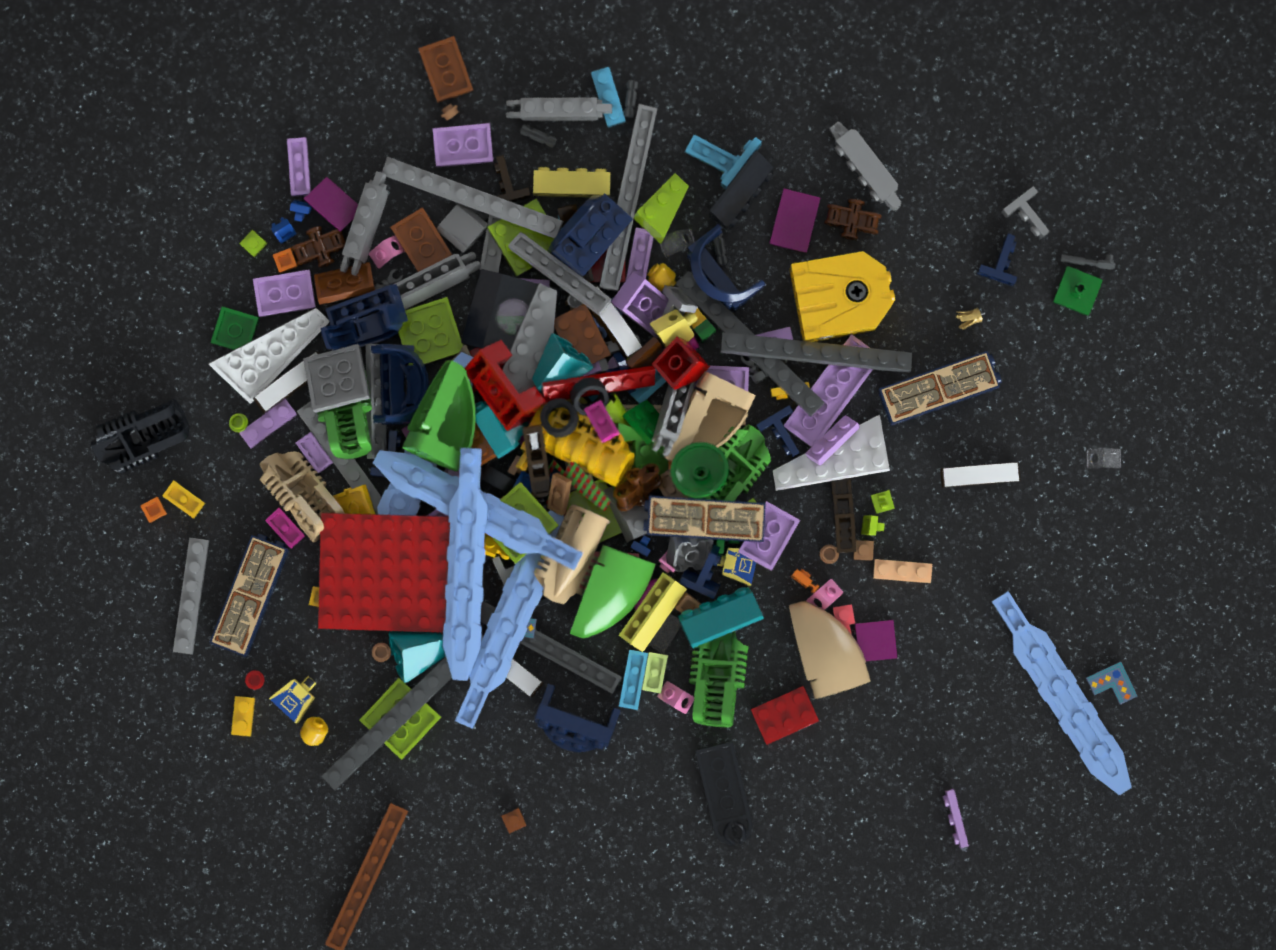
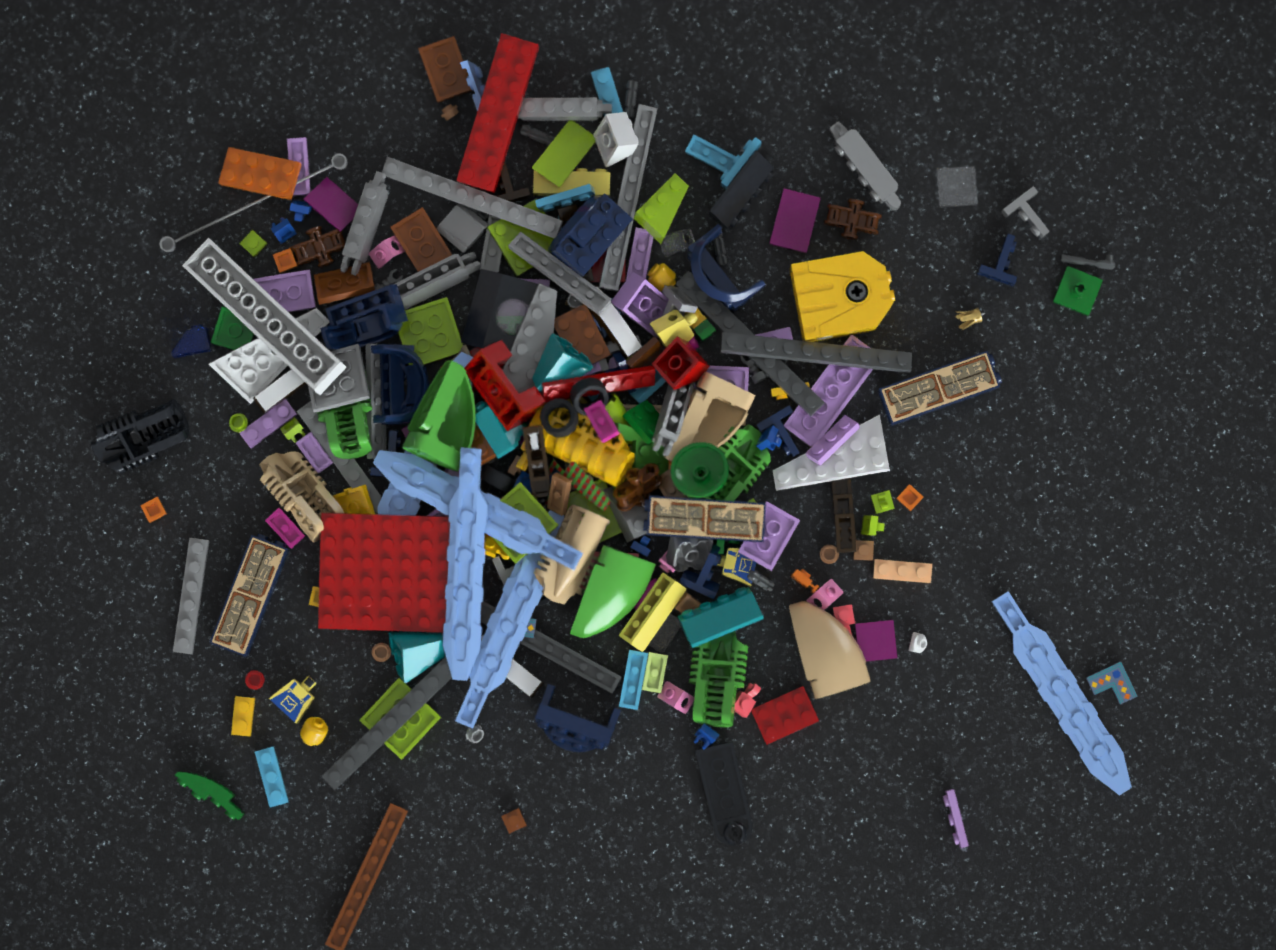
yellow plate [162,480,205,518] -> none
lavender plate [433,123,493,167] -> none
white slope [940,462,1020,488] -> none
clear bracket [1087,448,1121,469] -> none
none -> light grey piece [160,153,348,252]
none -> clear blue slope [171,324,212,358]
none -> green slope [175,771,245,820]
none -> white brick [182,238,346,395]
none -> orange plate [218,147,302,200]
none -> medium azure plate [255,746,289,807]
none -> lime tile [280,417,305,443]
none -> red brick [456,33,539,193]
none -> light blue wing [460,60,485,111]
none -> light grey plate [466,725,484,743]
none -> lime sticker [532,121,596,187]
none -> medium azure plate [535,184,595,212]
none -> white slope [593,112,638,167]
none -> blue tile [694,723,719,750]
none -> coral plate [734,683,761,718]
none -> dark grey axle [747,570,775,591]
none -> blue tile [756,426,782,451]
none -> orange plate [896,484,923,511]
none -> white plate [908,632,927,653]
none -> clear tile [937,166,978,207]

